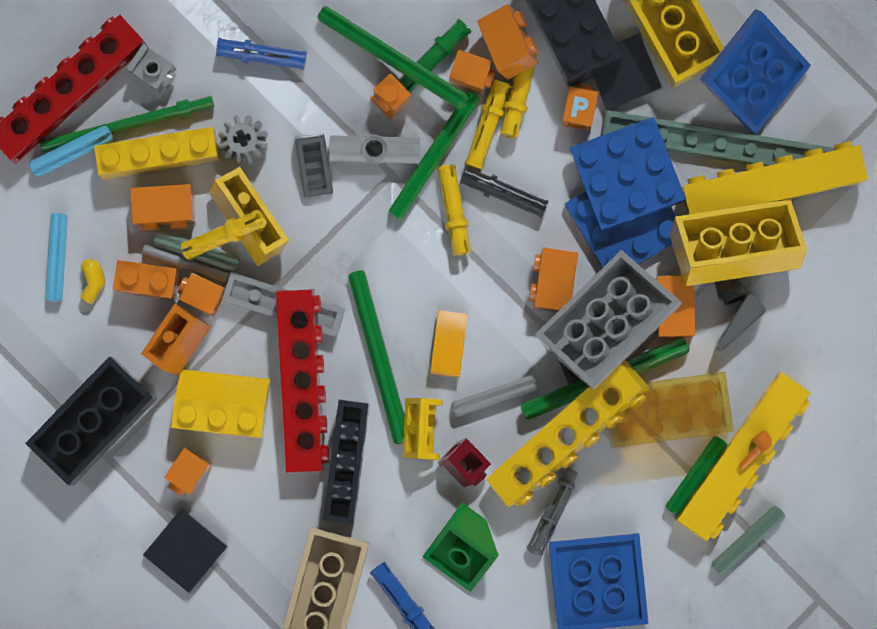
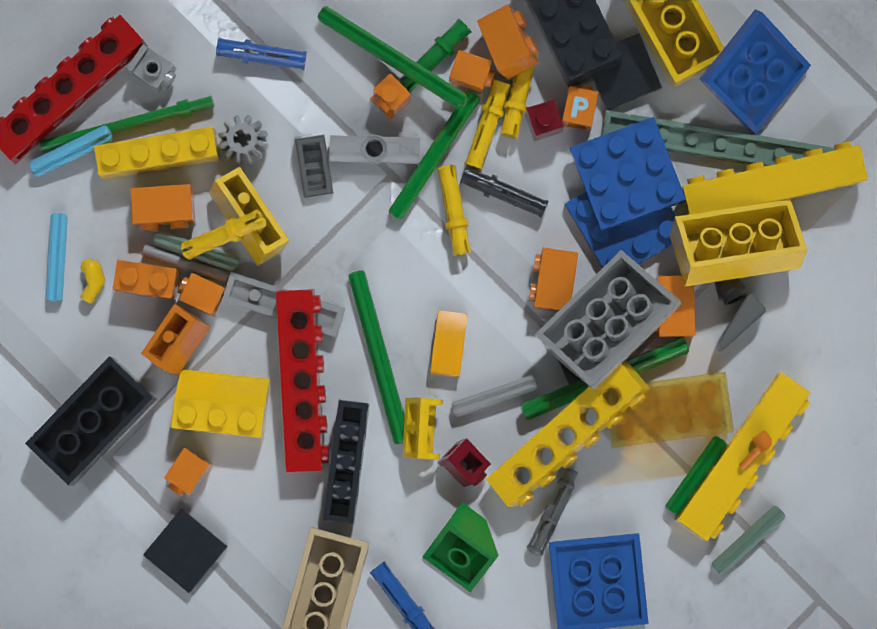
none -> dark red brick [525,99,564,141]

